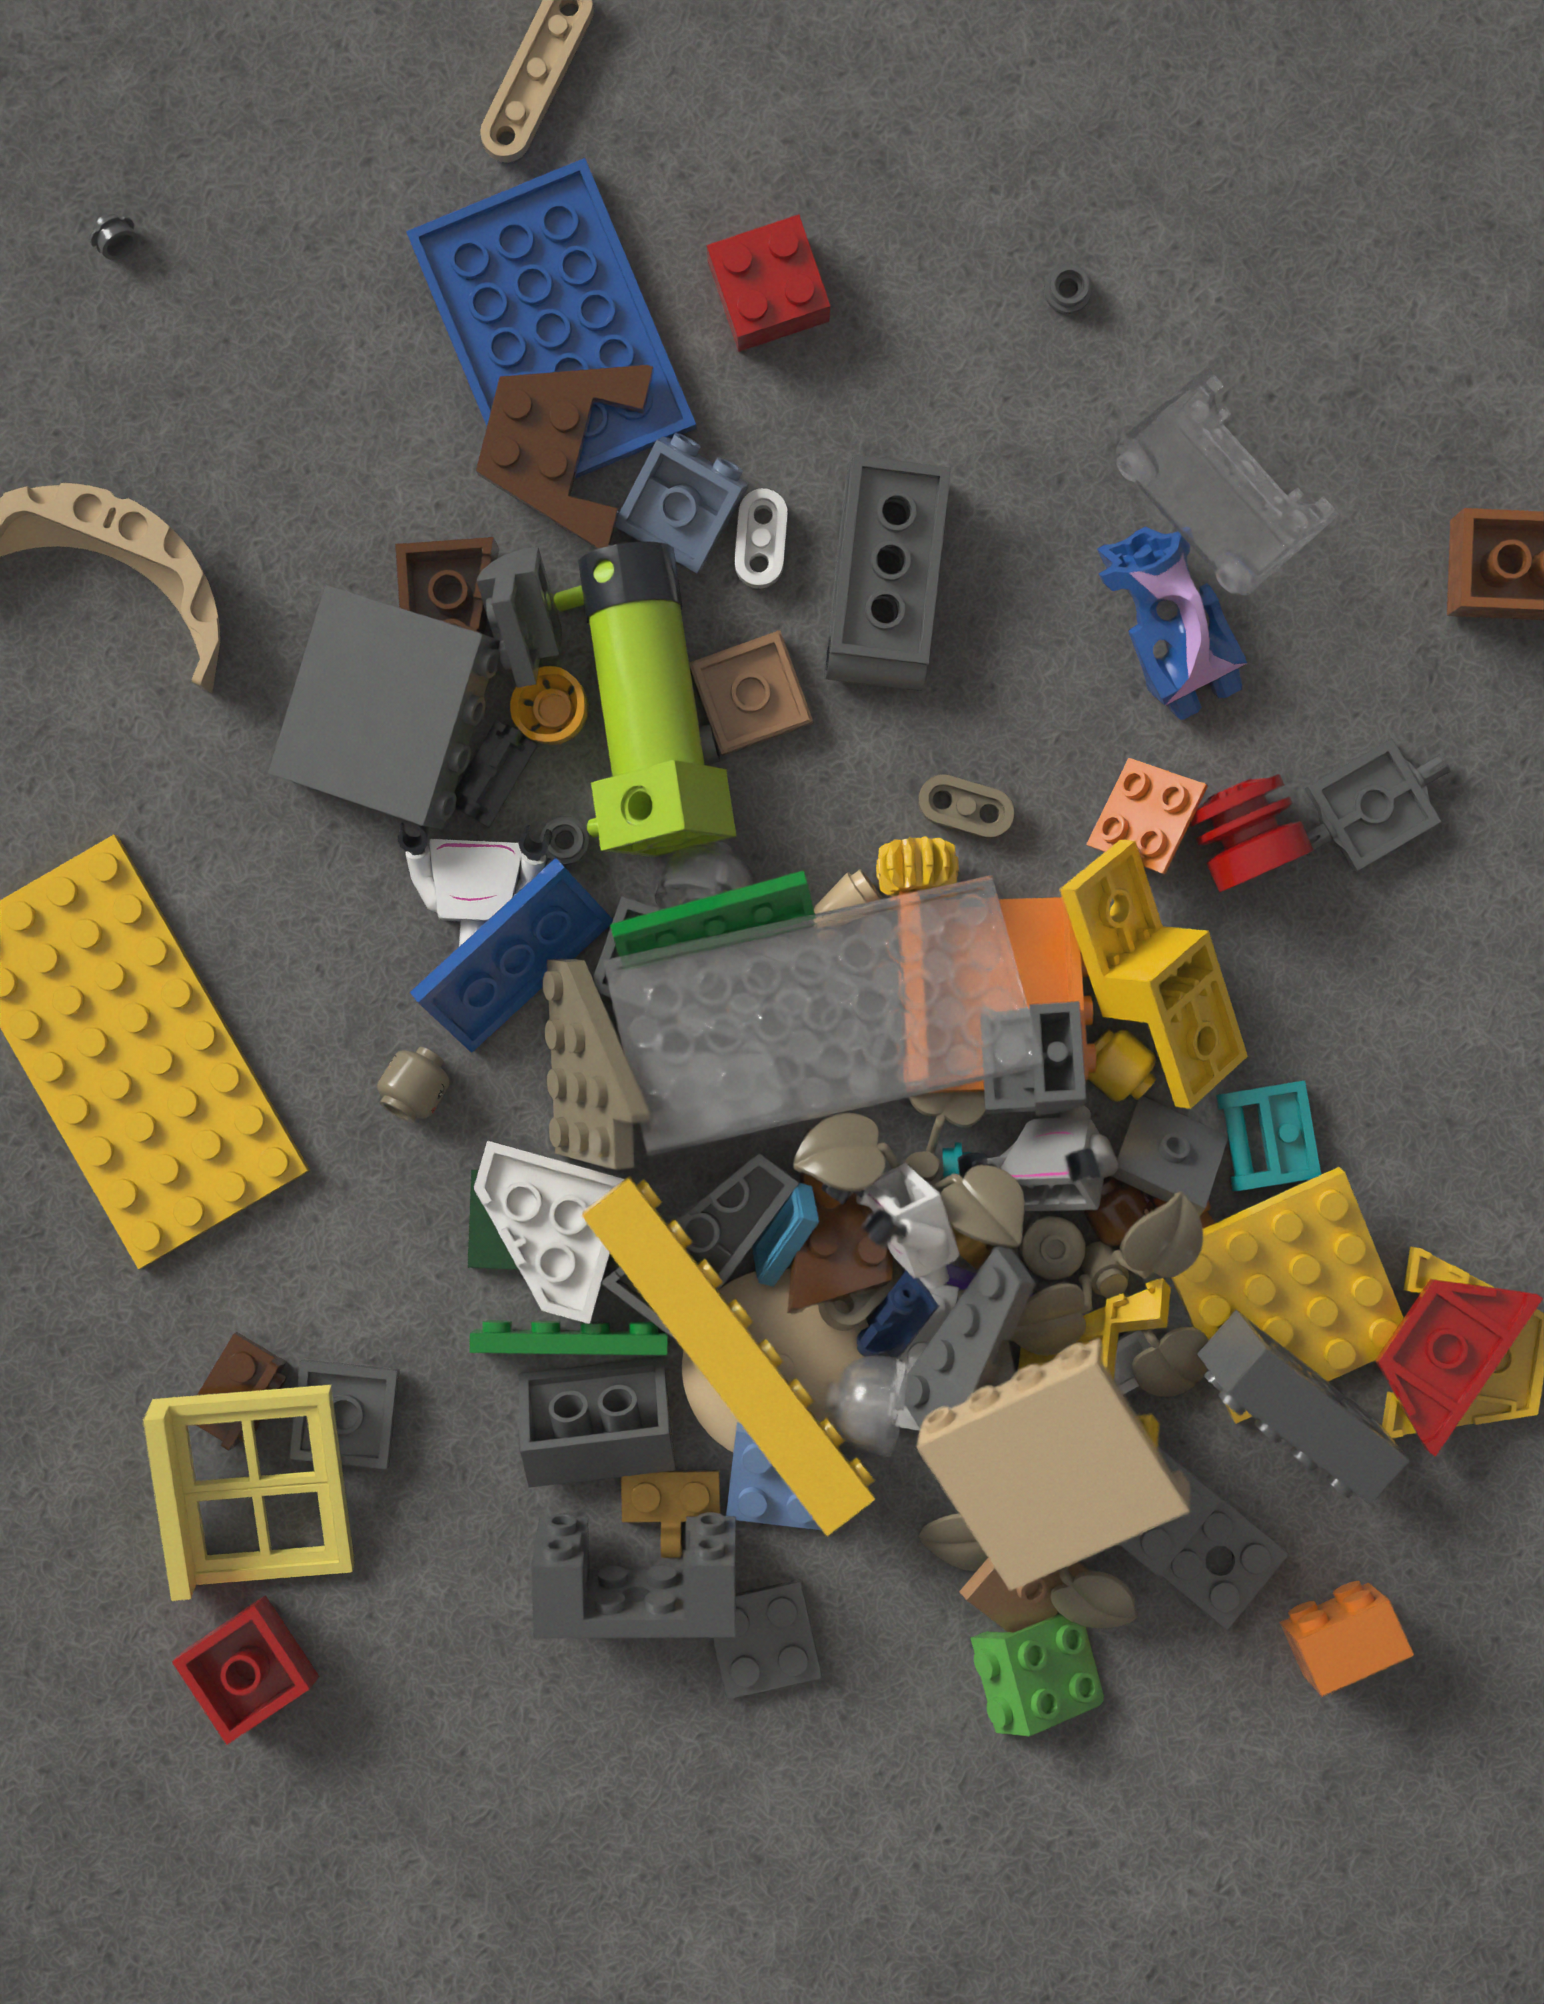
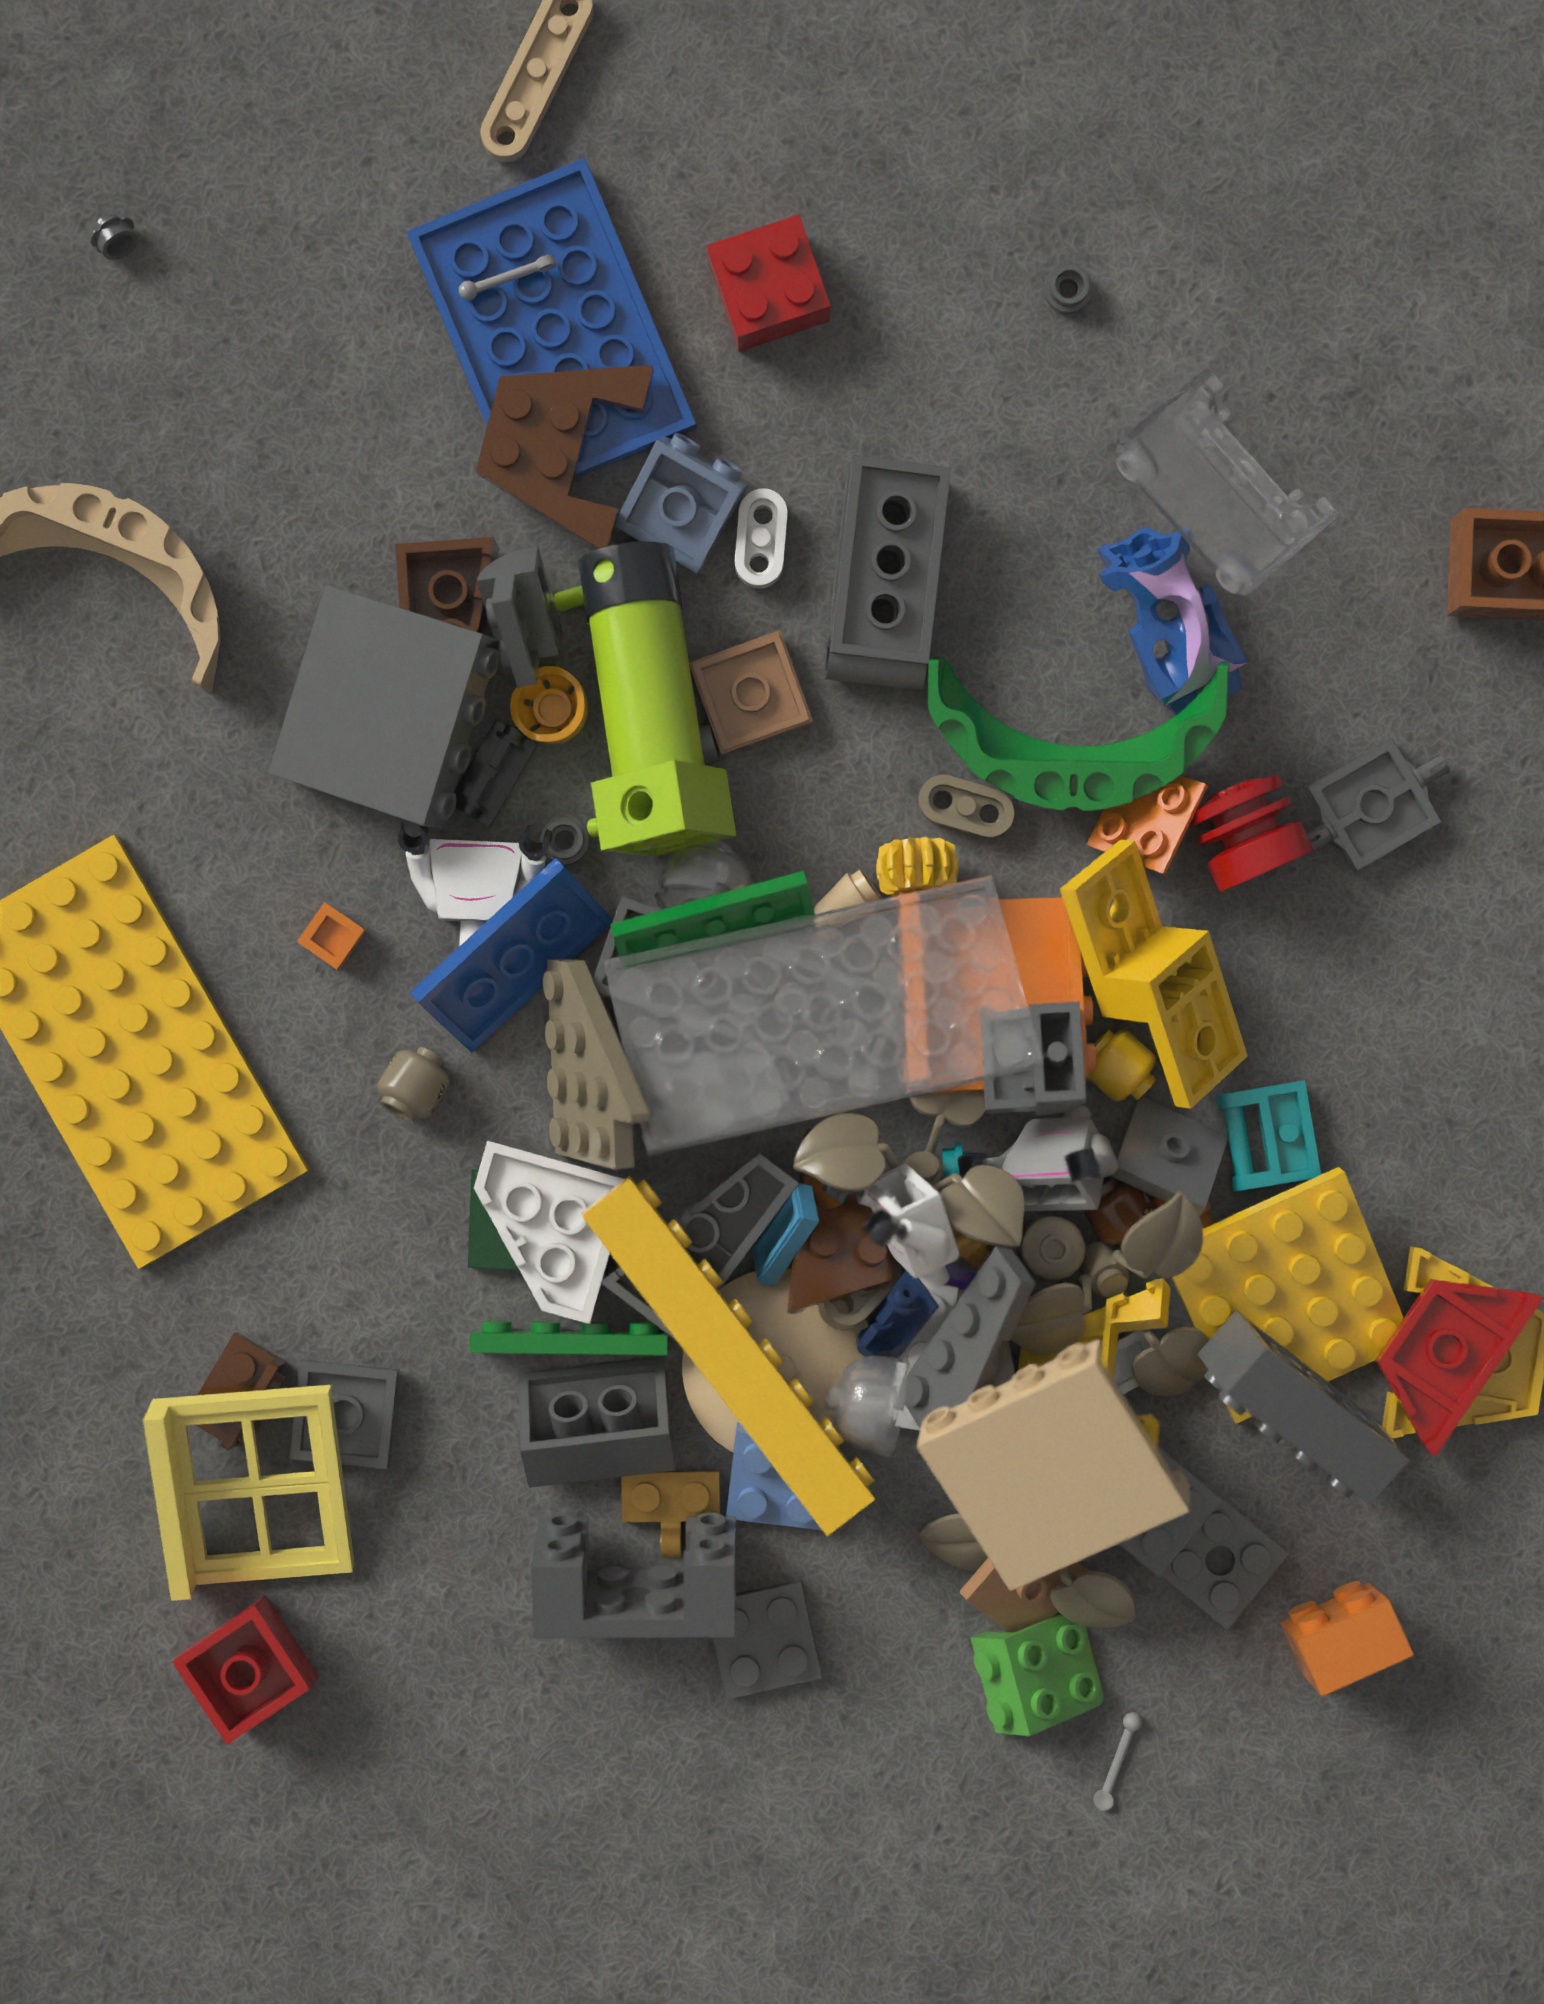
none -> orange plate [297,902,367,971]
none -> light grey hinge [458,254,557,300]
none -> green windscreen [928,656,1230,811]
none -> light grey hinge [1093,1712,1143,1811]

